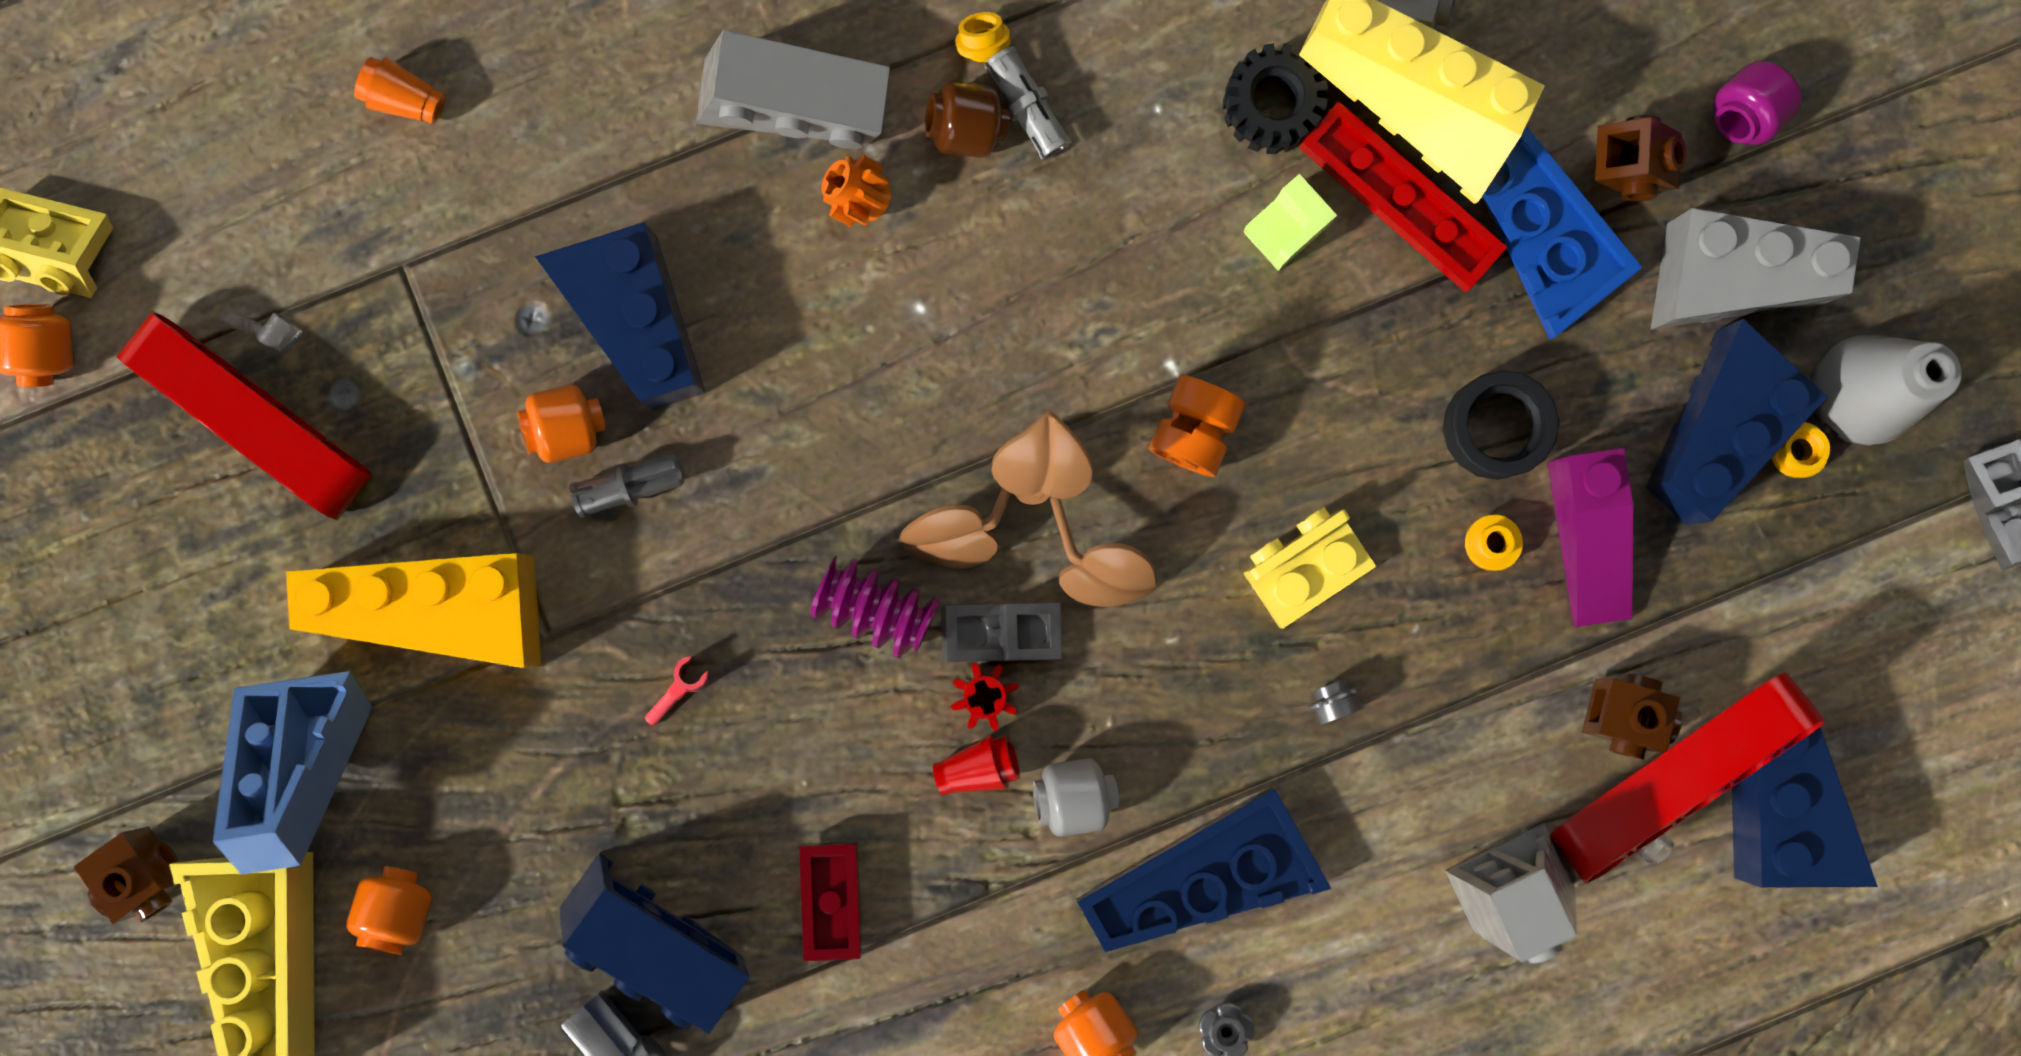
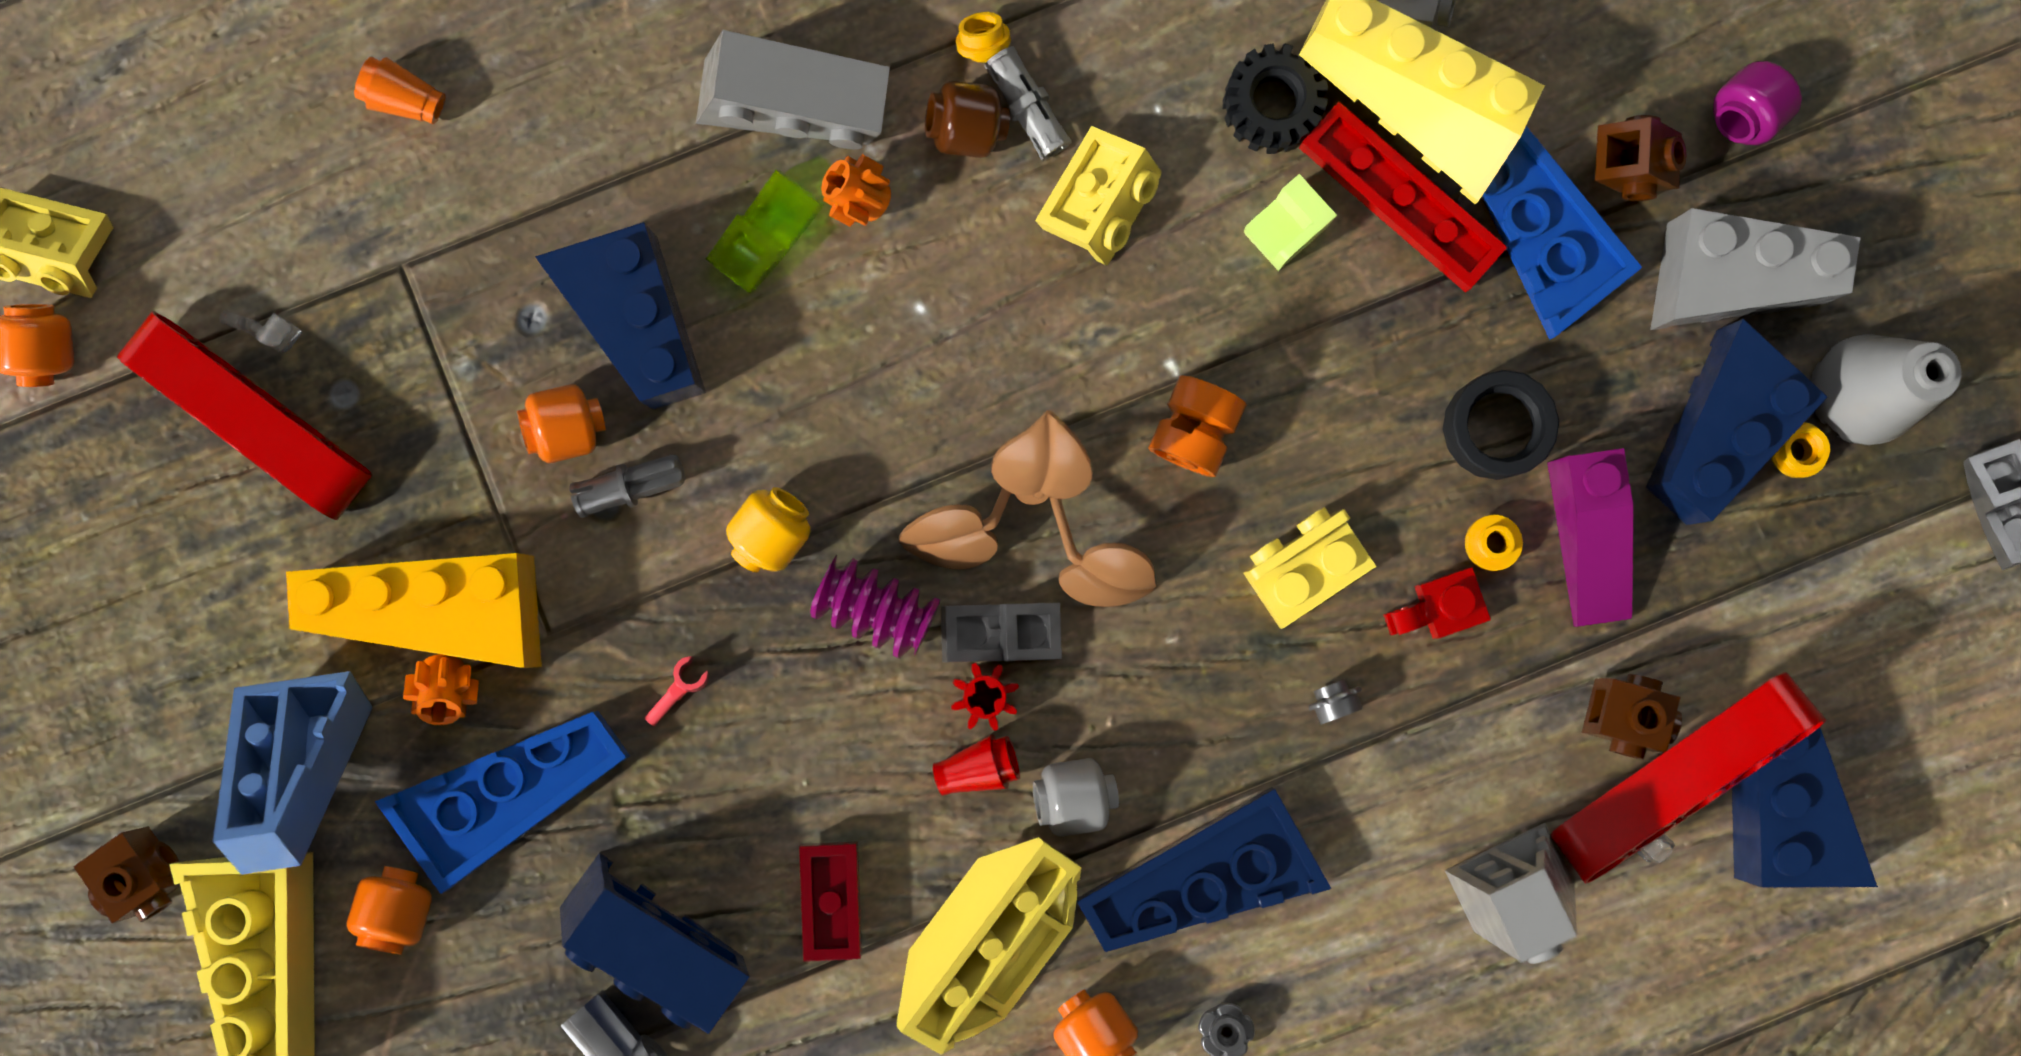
none -> blue wing [374,711,631,894]
none -> orange gear [403,654,479,725]
none -> clear neon green slope [706,170,824,293]
none -> yellow head [726,487,811,573]
none -> light yellow wedge [896,837,1082,1055]
none -> light yellow bracket [1035,126,1161,265]
none -> red plate [1383,567,1491,639]

